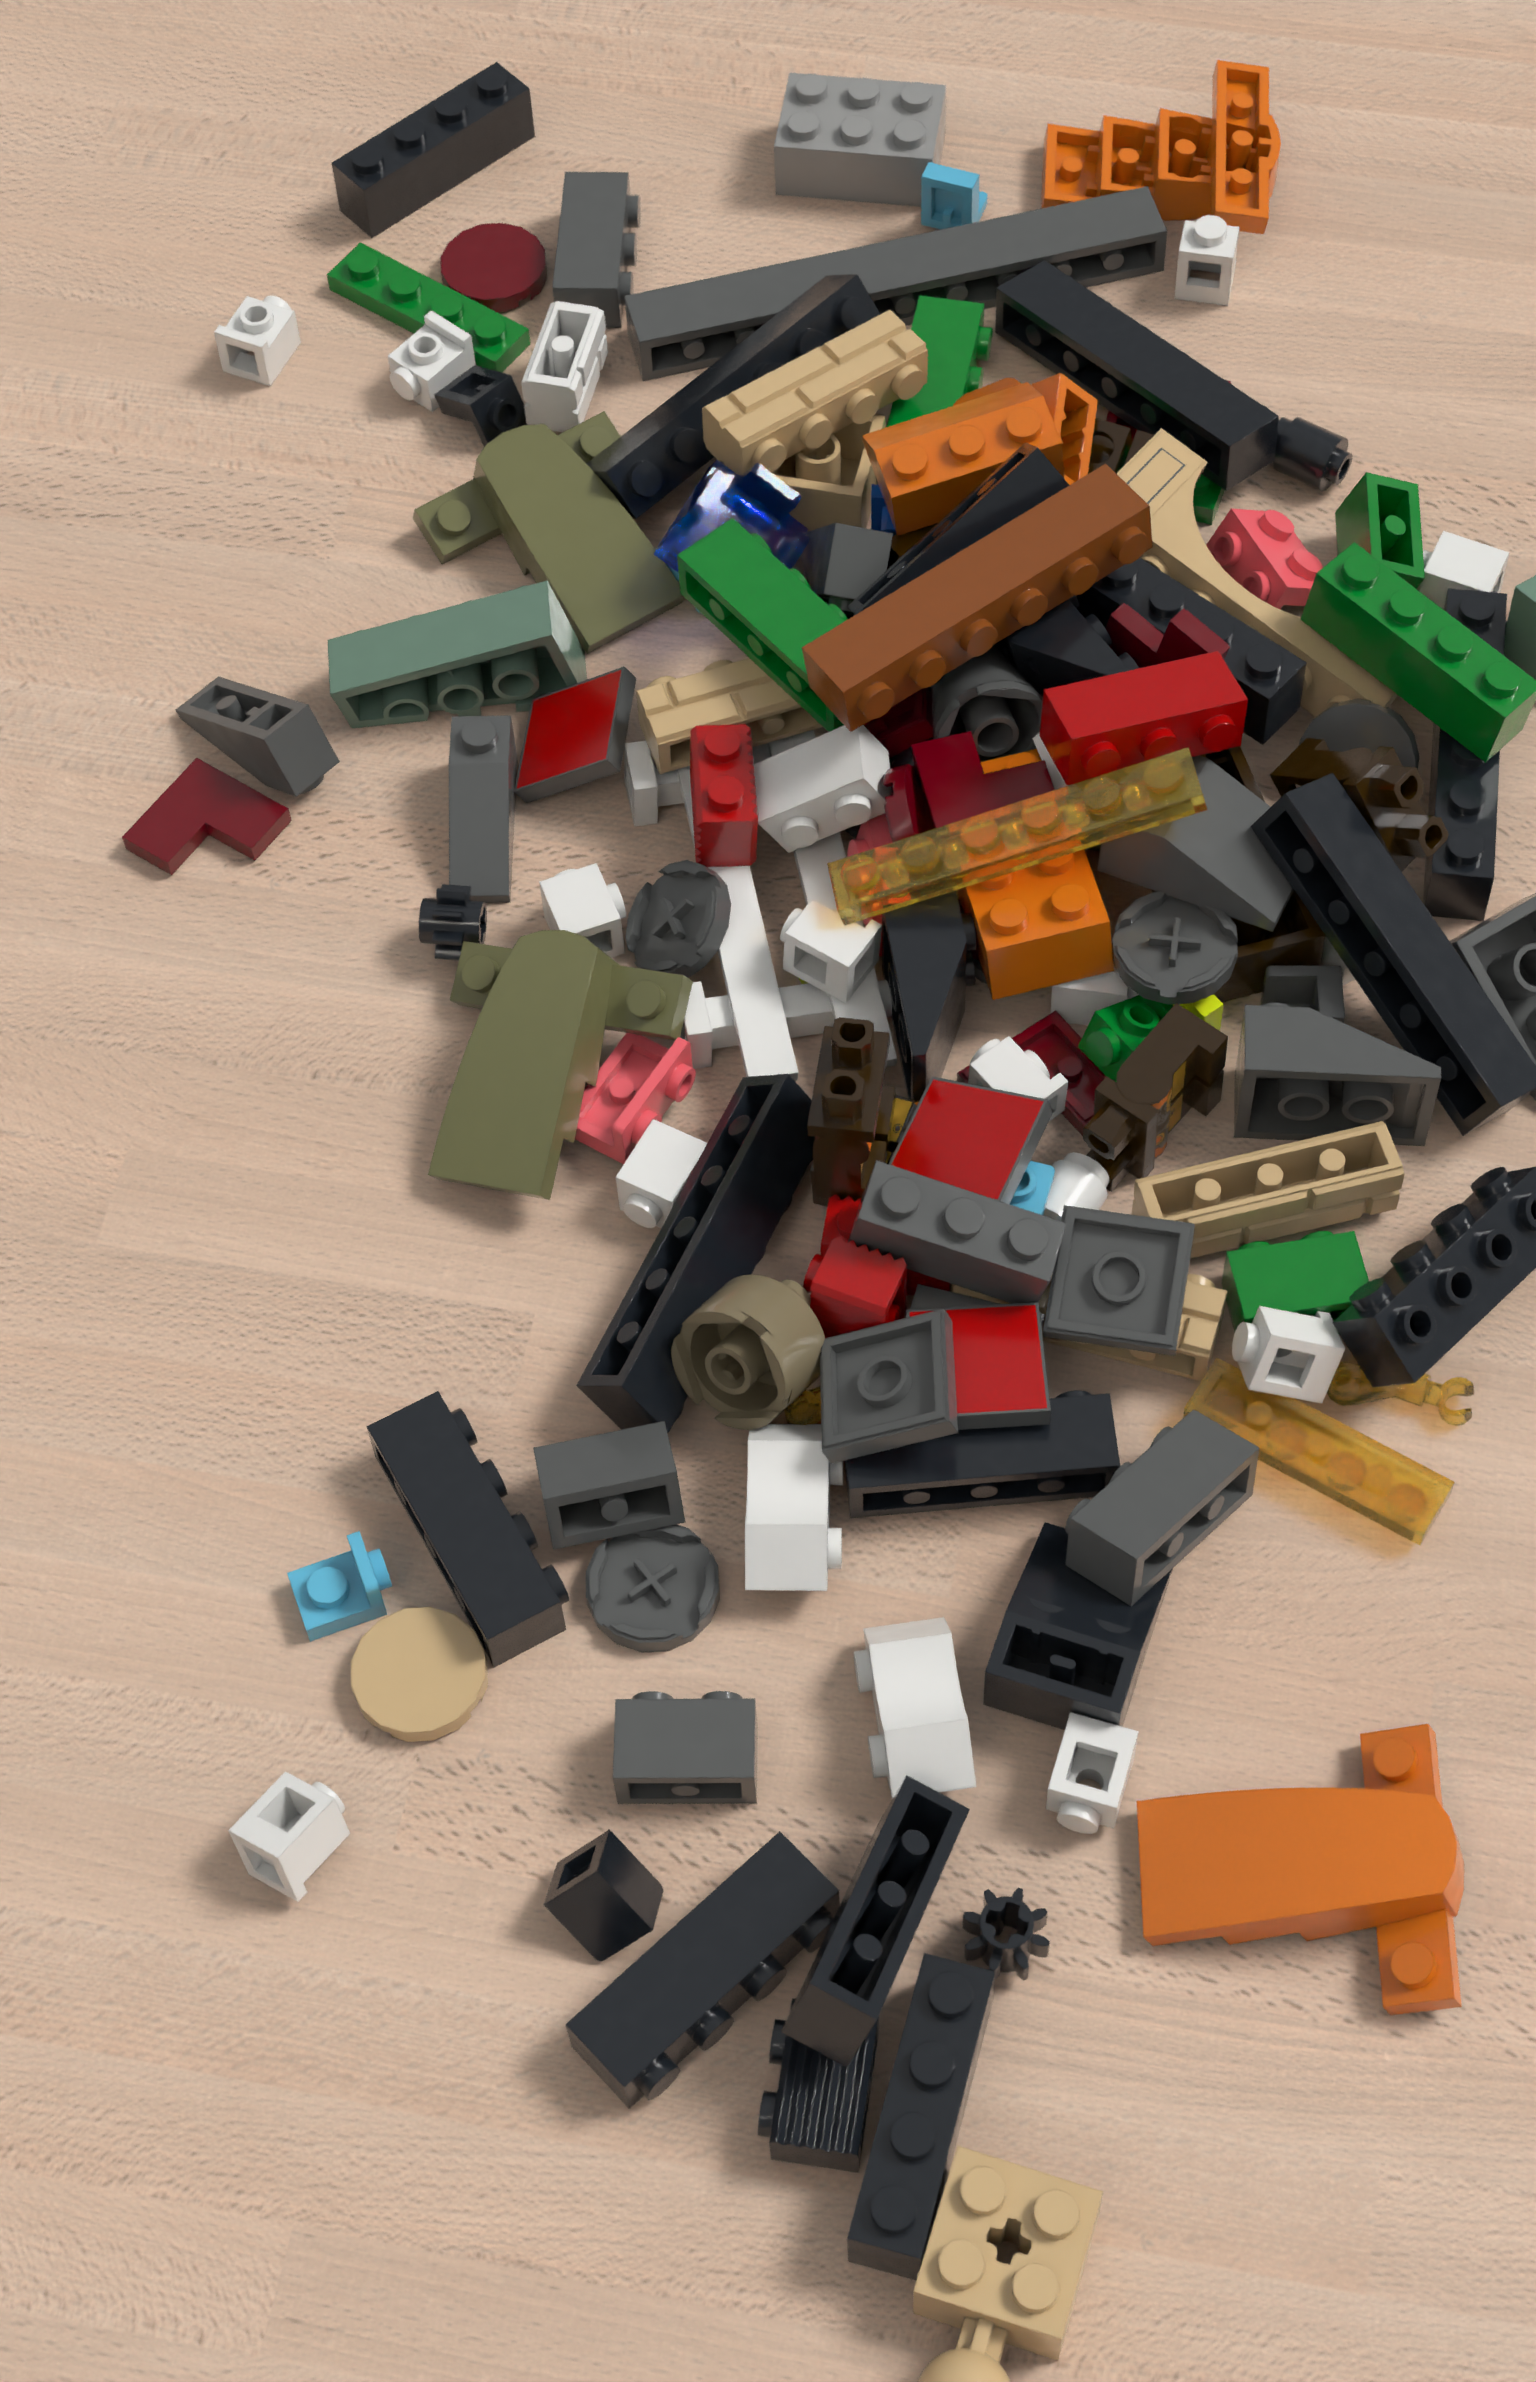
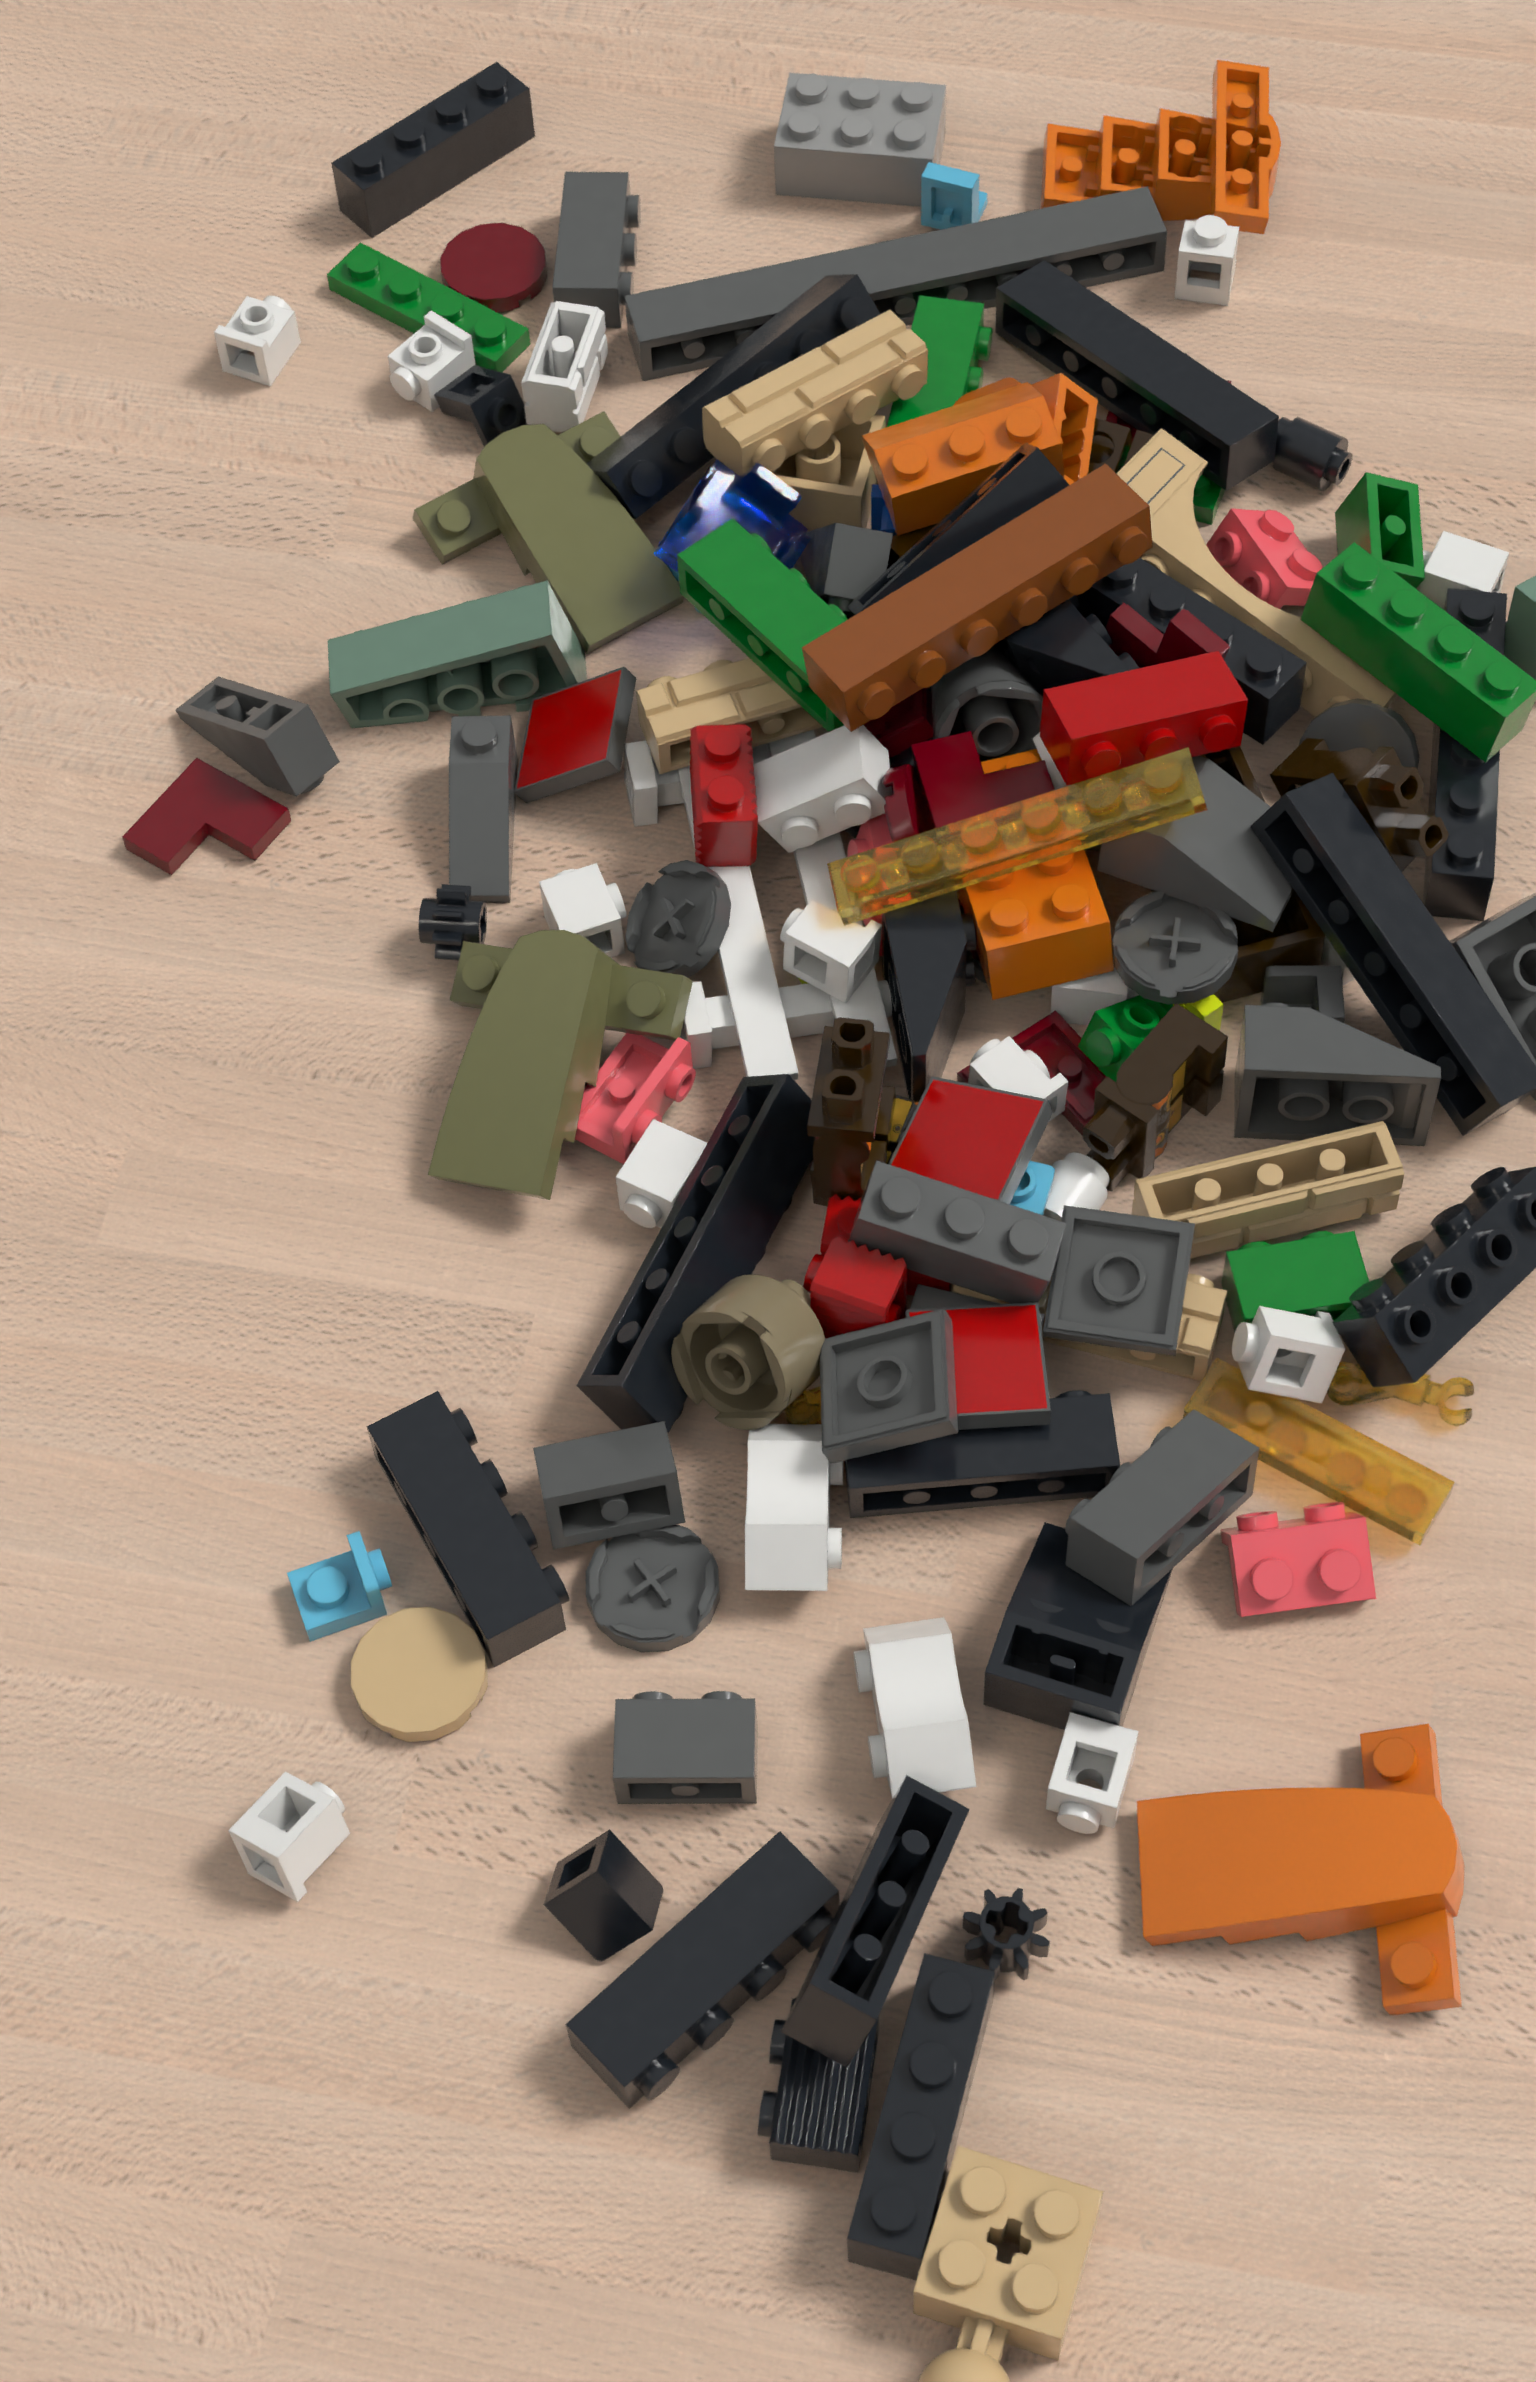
none -> coral bracket [1220,1502,1376,1617]

